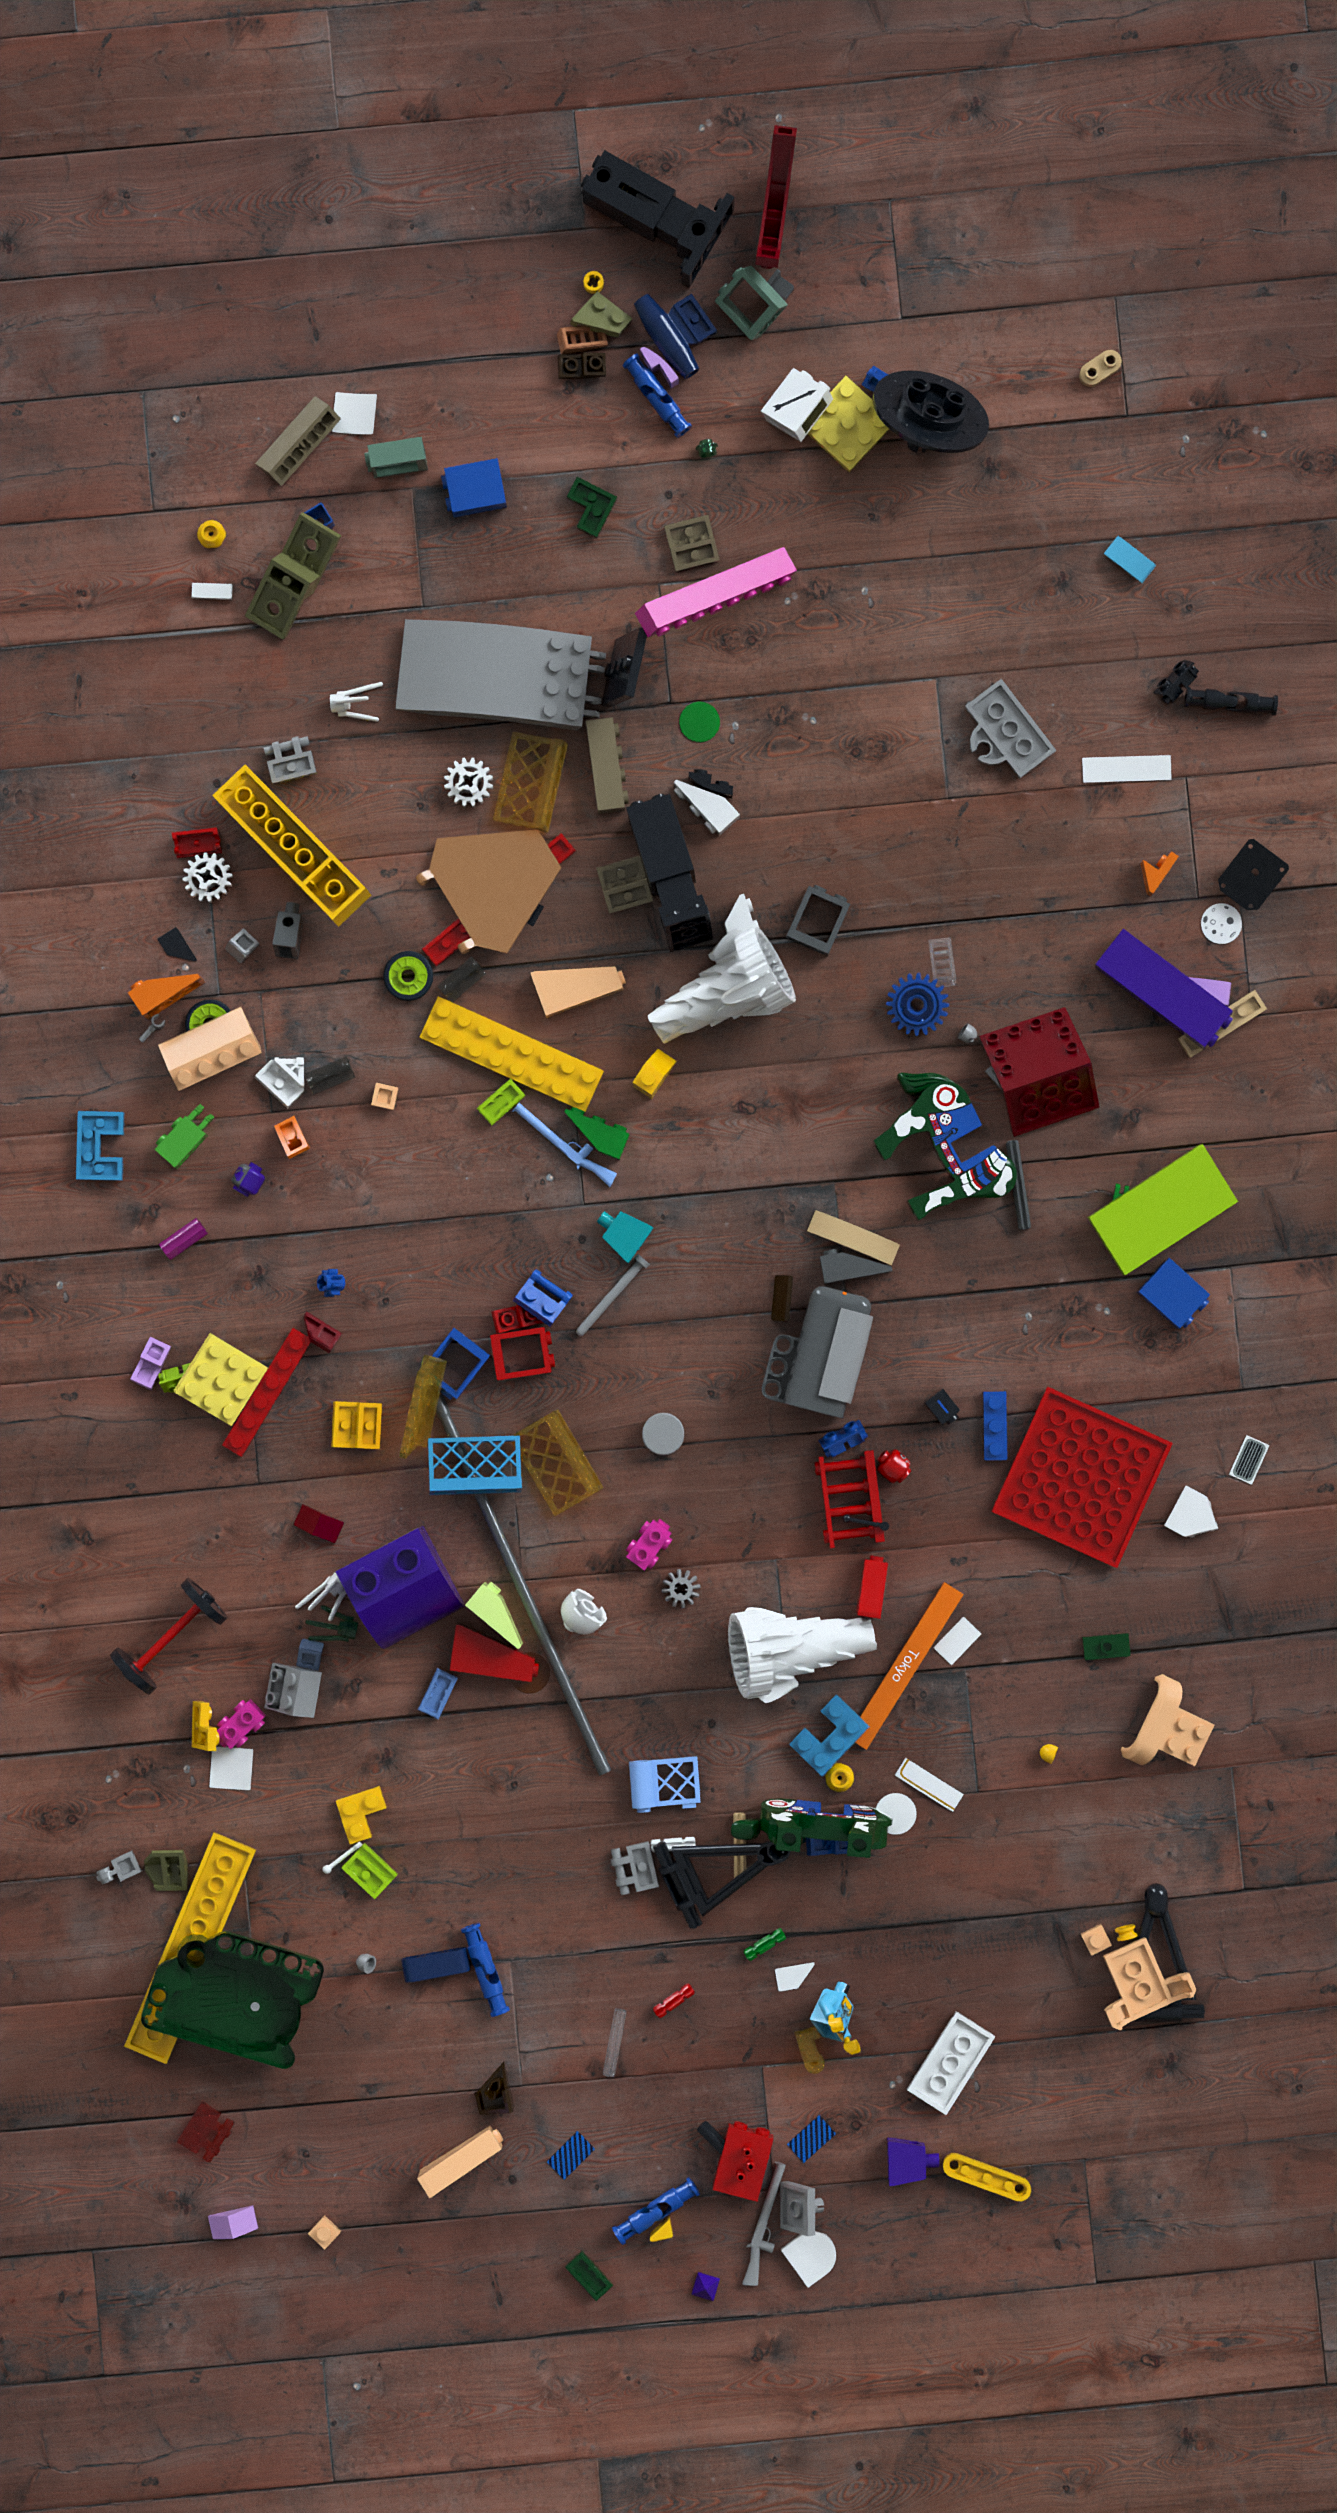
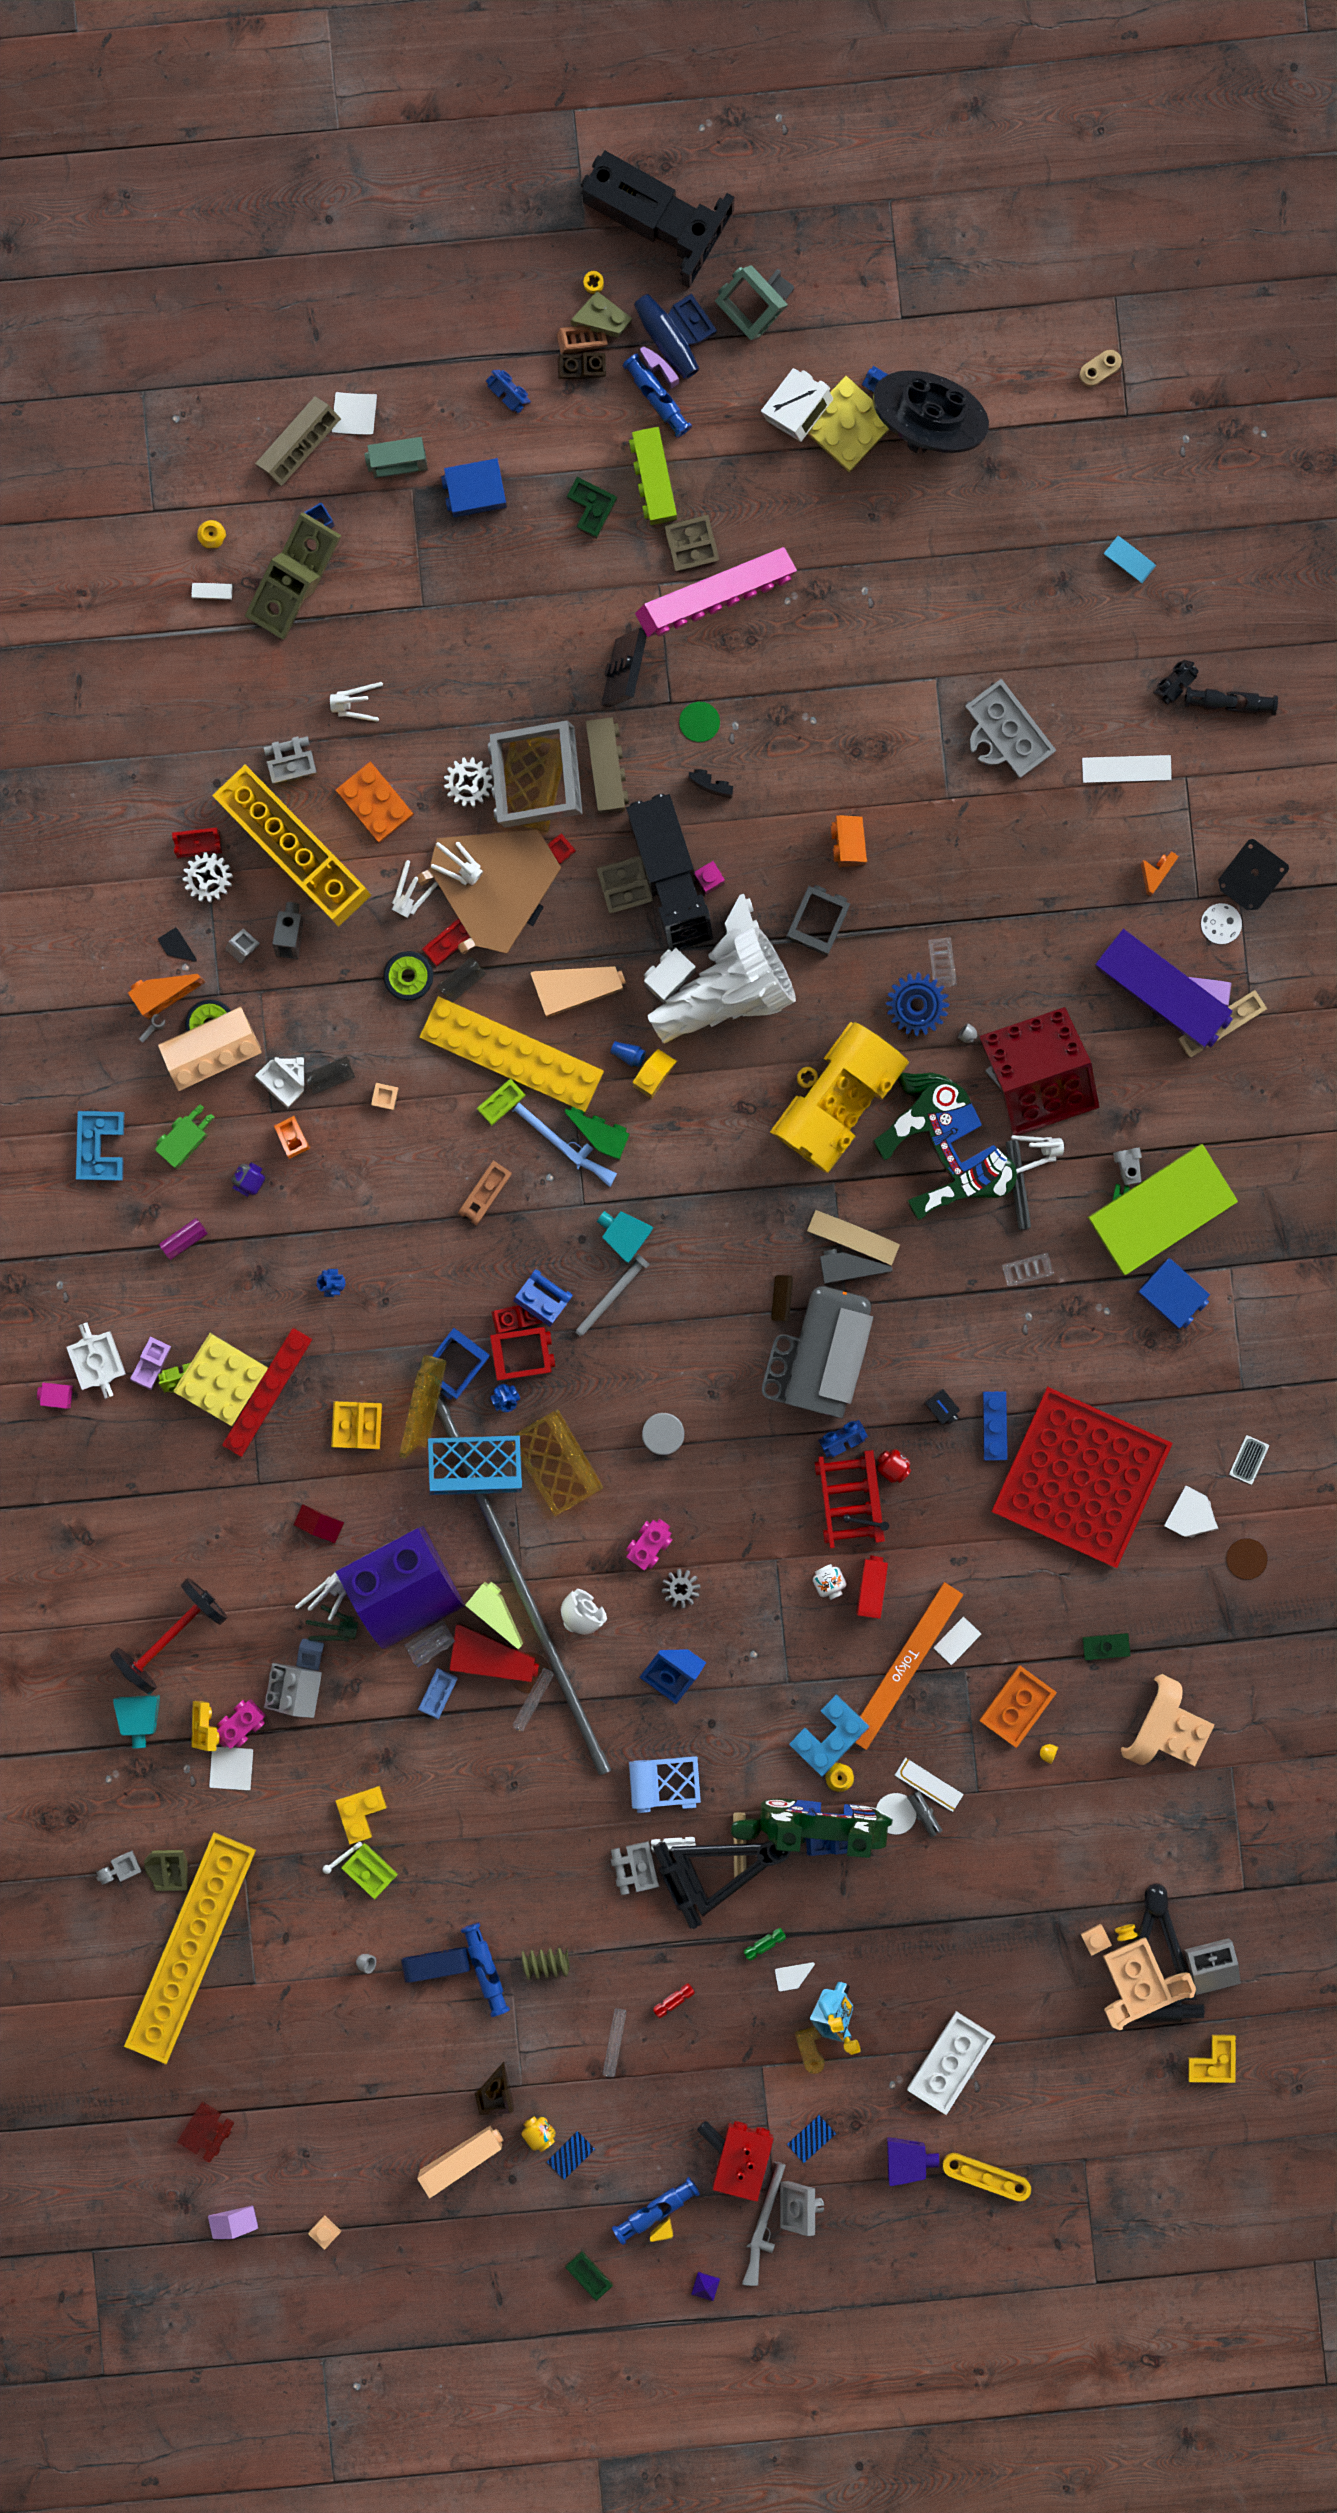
dark green piece [141,1931,324,2069] -> none
dark red tile [303,1311,342,1353] -> none
light grey hinge [395,619,606,731] -> none
white slope [674,780,740,836] -> none
clear green plate [696,439,718,458] -> none
white cone [728,1607,877,1703] -> none
dark red arch [755,125,797,269] -> none
white tile [781,2231,836,2288] -> none
none -> dark pink brick [37,1383,73,1408]
none -> white plate [67,1322,126,1399]
none -> teal torso [113,1695,160,1748]
none -> orange plate [336,761,414,843]
none -> white plant [392,860,438,918]
none -> clear plate [404,1619,455,1668]
none -> white plant [431,842,483,886]
none -> nougat plate [458,1160,513,1226]
none -> blue hinge [486,370,531,414]
none -> light grey window [488,721,583,828]
none -> blue gear [490,1384,520,1412]
none -> clear axle [513,1668,554,1732]
none -> yellow head [521,2116,556,2152]
none -> olive piece [522,1947,570,1980]
none -> blue cone [610,1041,646,1068]
none -> lime brick [629,427,677,525]
none -> blue slope [639,1649,706,1704]
none -> white brick [644,948,695,1004]
none -> dark pink brick [695,861,725,895]
none -> yellow cylinder [770,1022,909,1173]
none -> yellow bush [797,1067,818,1088]
none -> white head [813,1564,847,1600]
none -> orange slope [831,815,867,868]
none -> dark grey pin [907,1790,943,1837]
none -> orange plate [979,1665,1057,1748]
none -> clear slope [1002,1252,1054,1287]
none -> white plant [1011,1135,1064,1174]
none -> light grey plate [1113,1147,1142,1185]
none -> light grey slope [1184,1938,1241,1995]
none -> yellow plate [1188,2035,1236,2083]
none -> reddish brown sticker [1226,1538,1268,1579]

